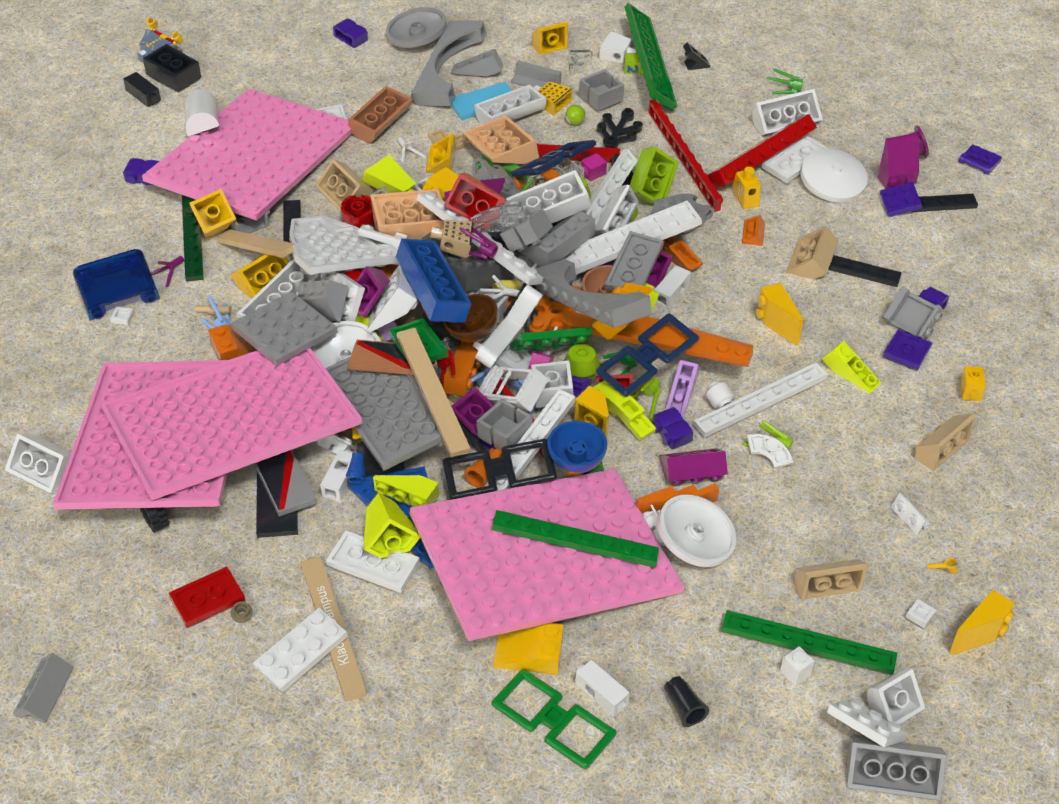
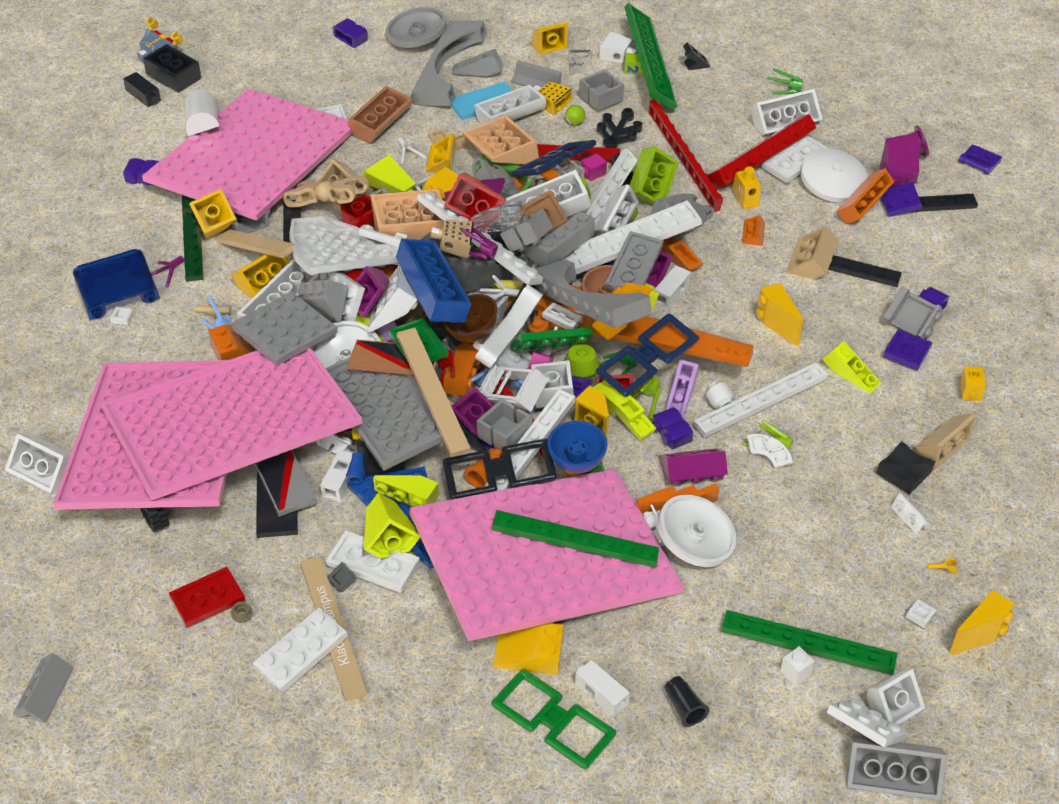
tan slope [794,559,868,600] -> none
none -> tan piece [283,176,370,207]
none -> dark grey tile [327,562,357,592]
none -> medium nougat tile [519,189,568,232]
none -> white tile [542,302,583,329]
none -> orange brick [837,168,894,224]
none -> black brick [876,441,935,495]

